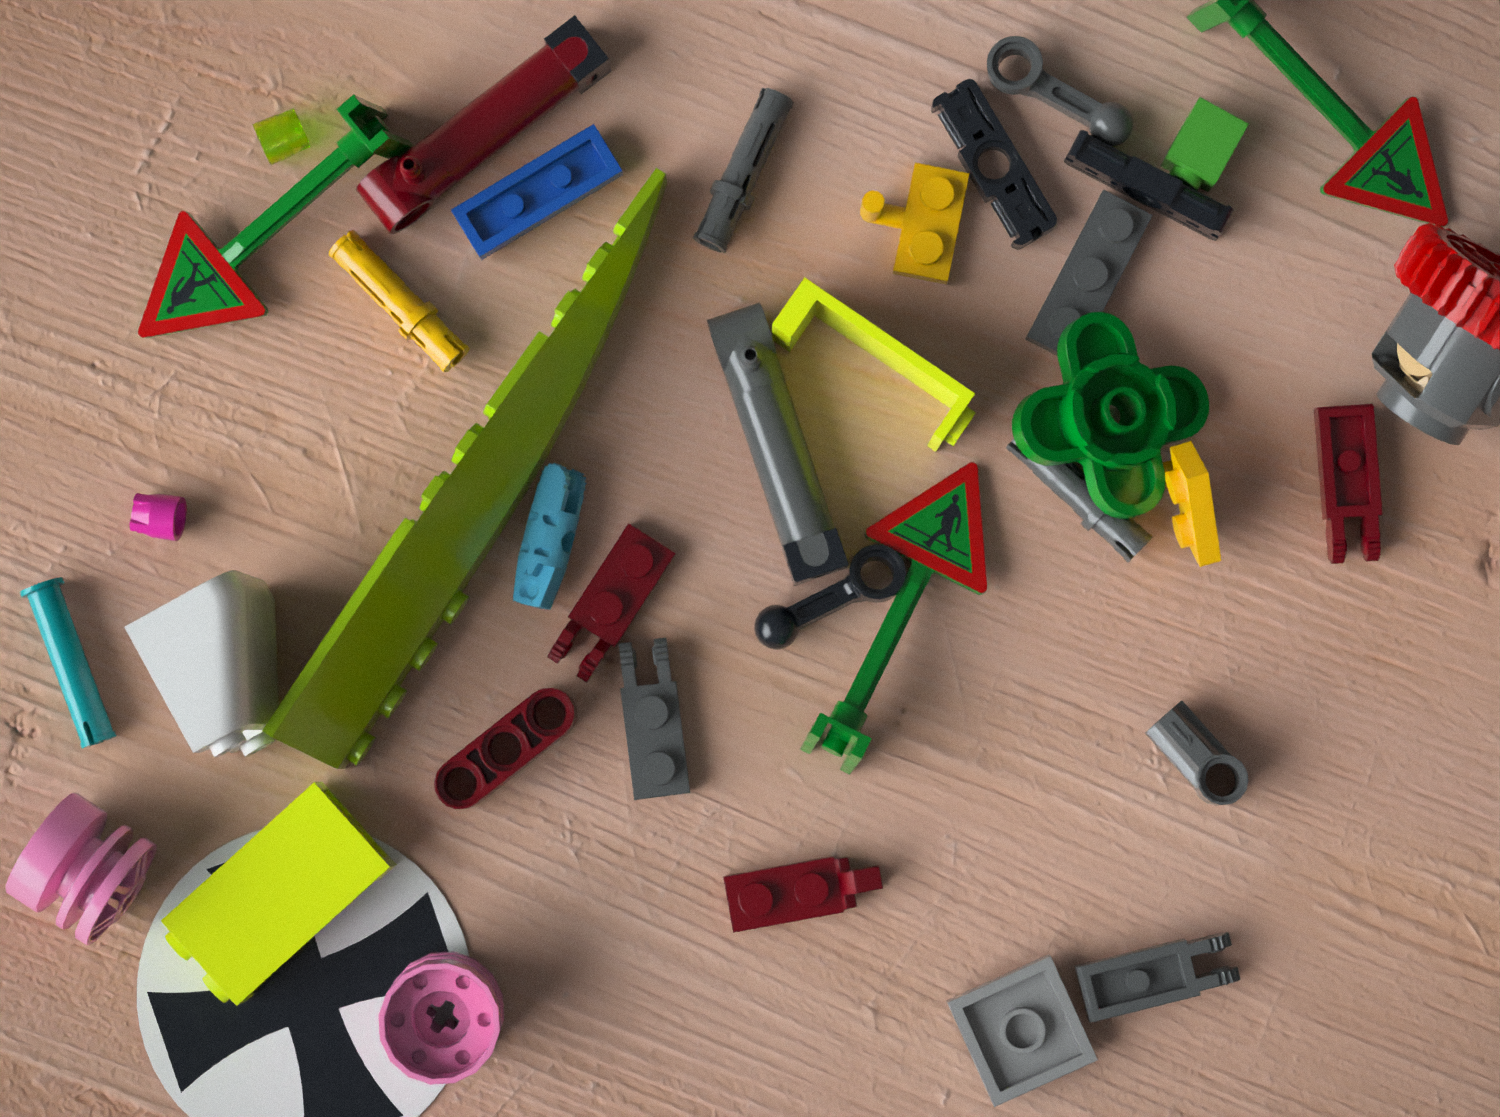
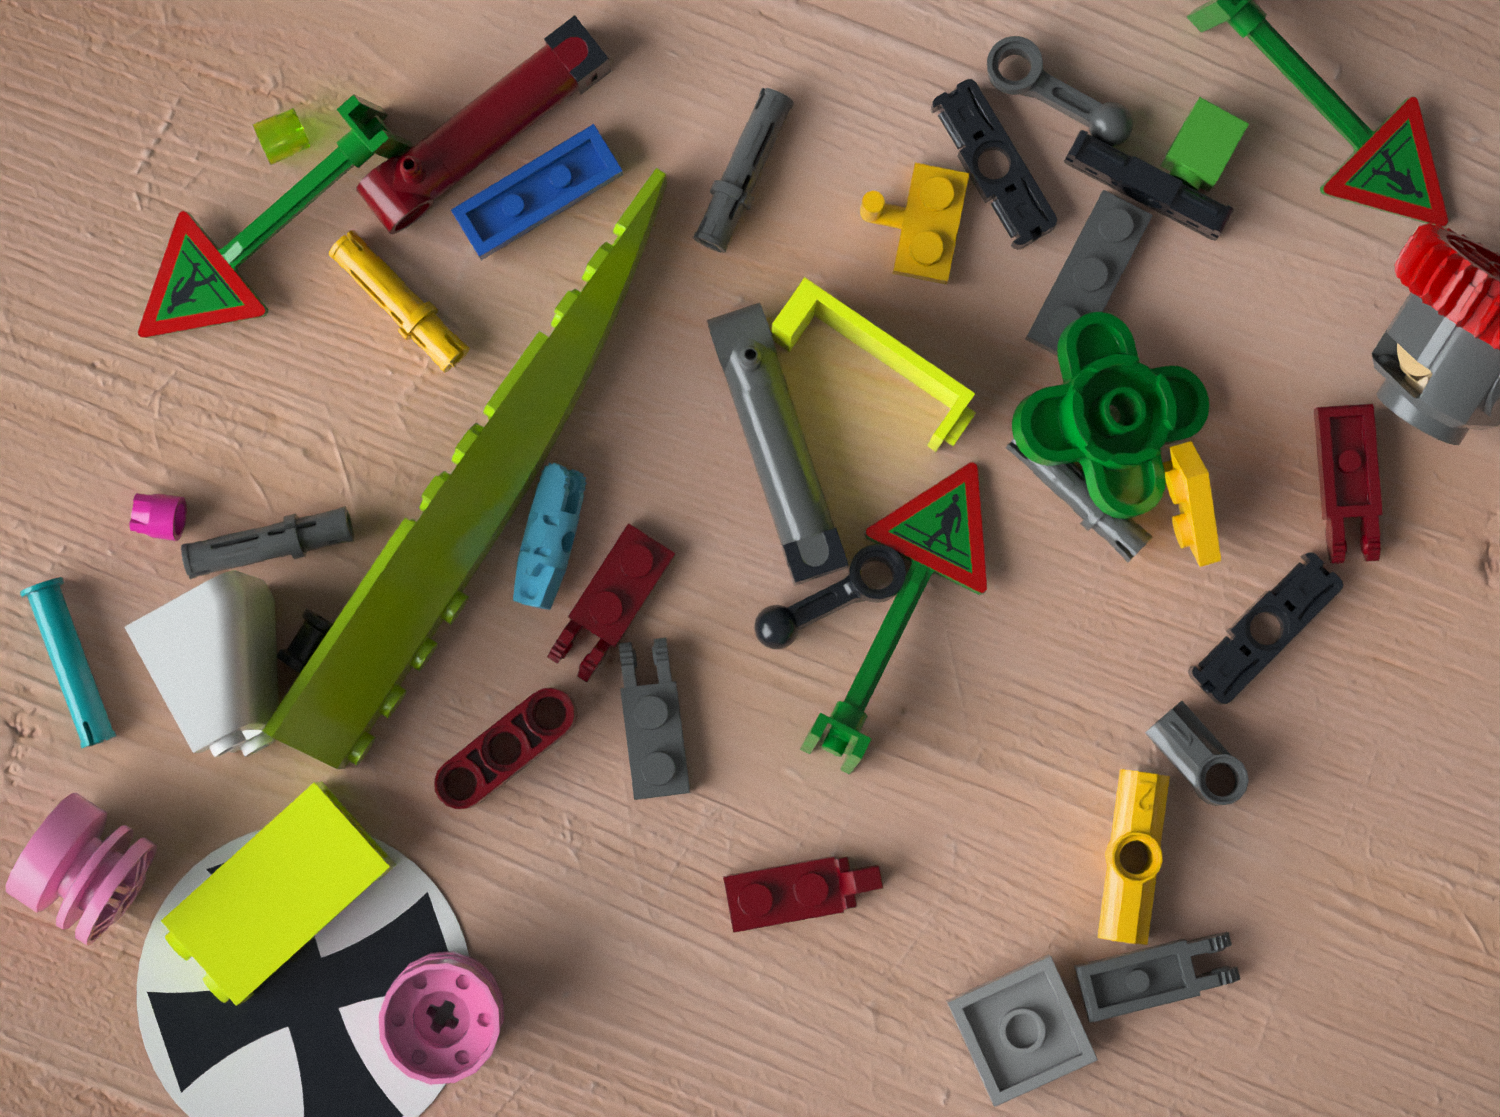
none -> dark grey pin [181,506,354,579]
none -> black bush [276,608,333,673]
none -> yellow piece [1097,769,1170,945]
none -> black piece [1188,552,1343,705]

